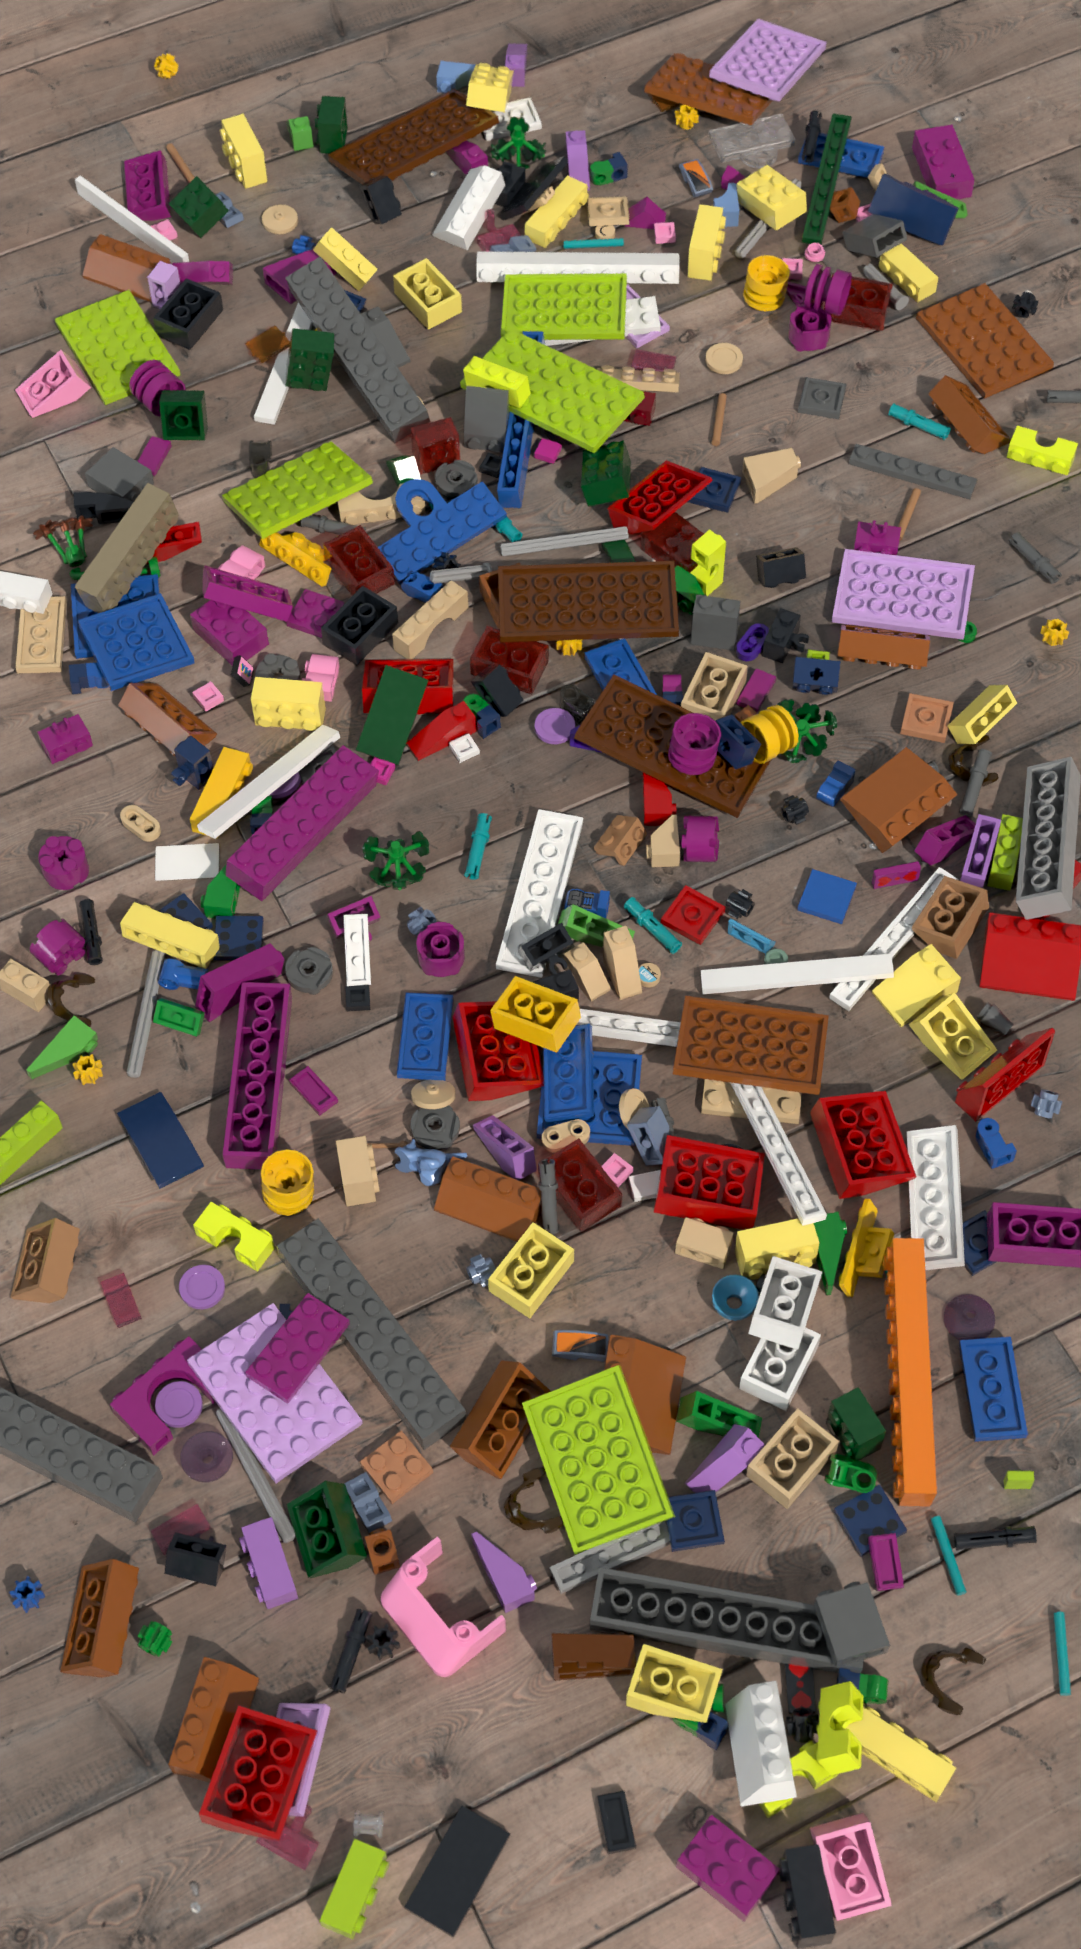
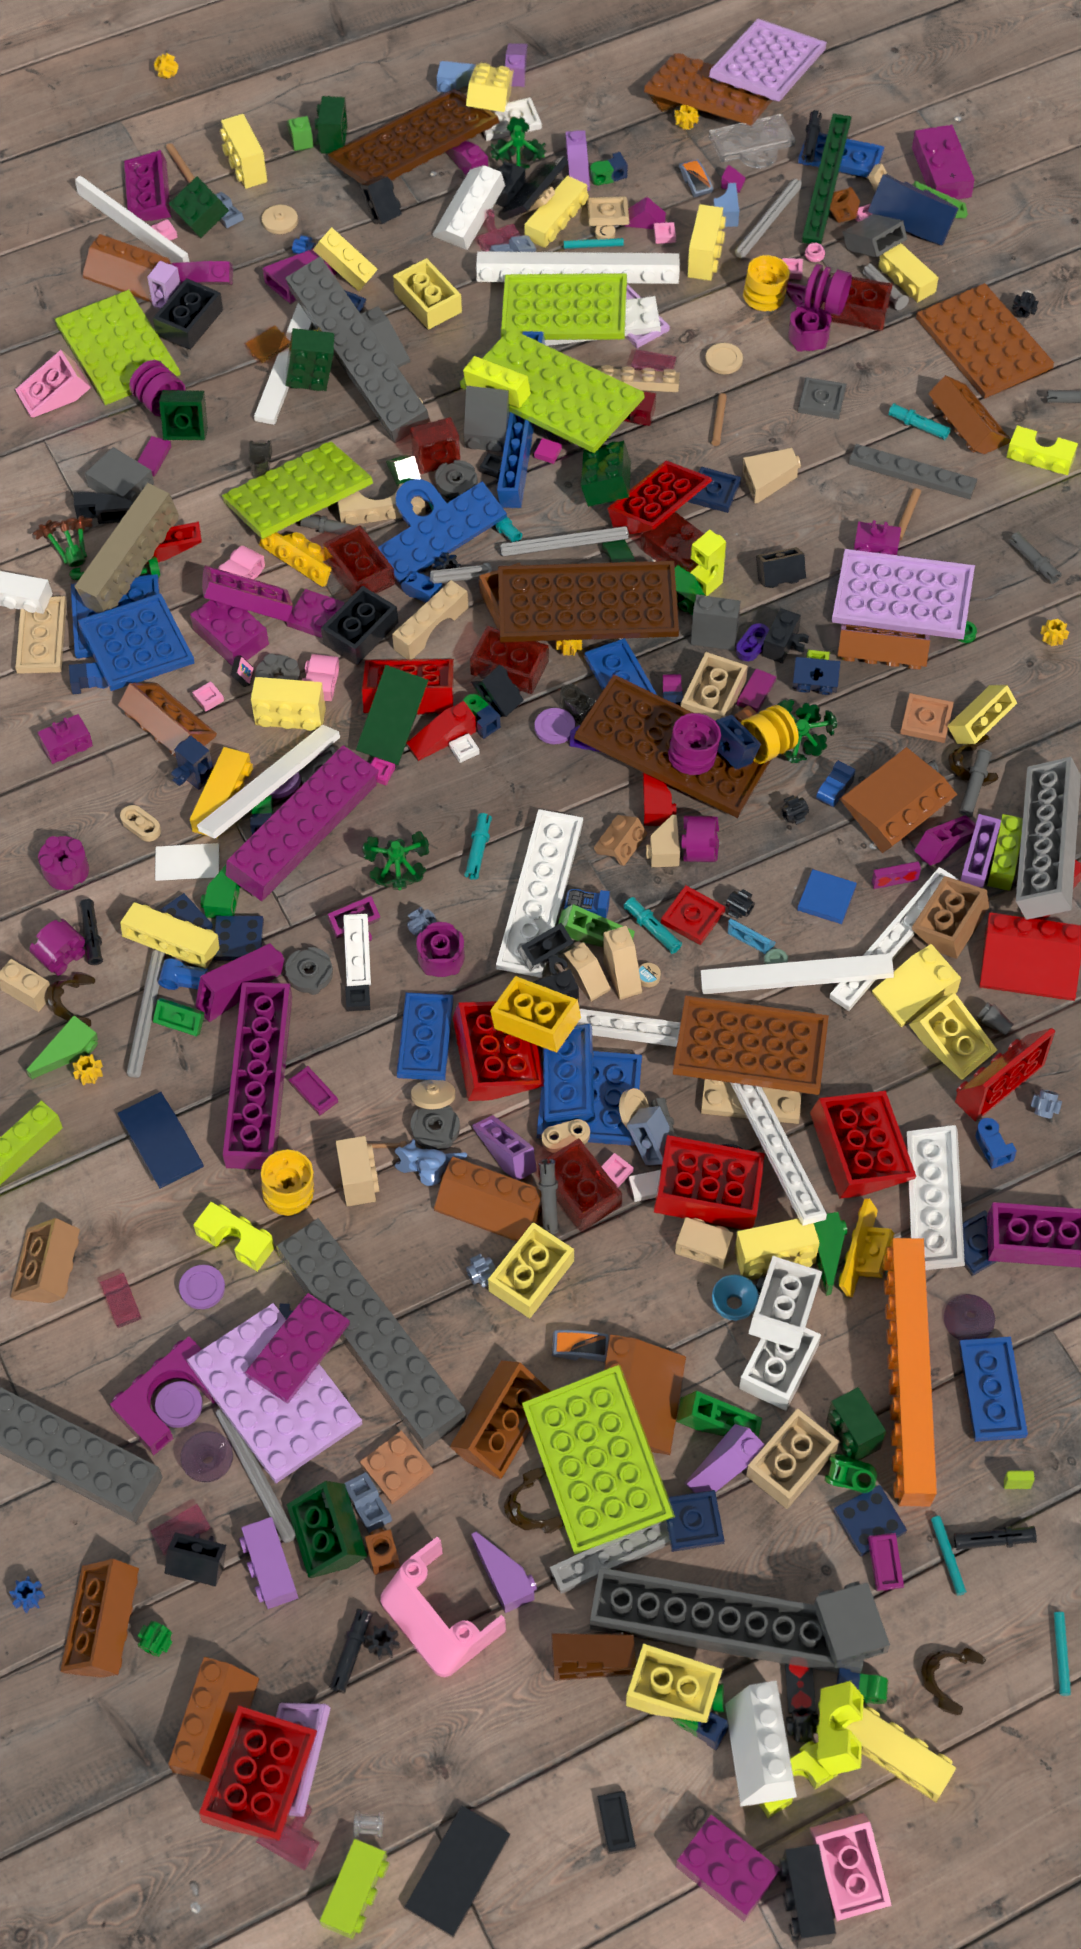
light yellow brick [737,165,807,231] -> none

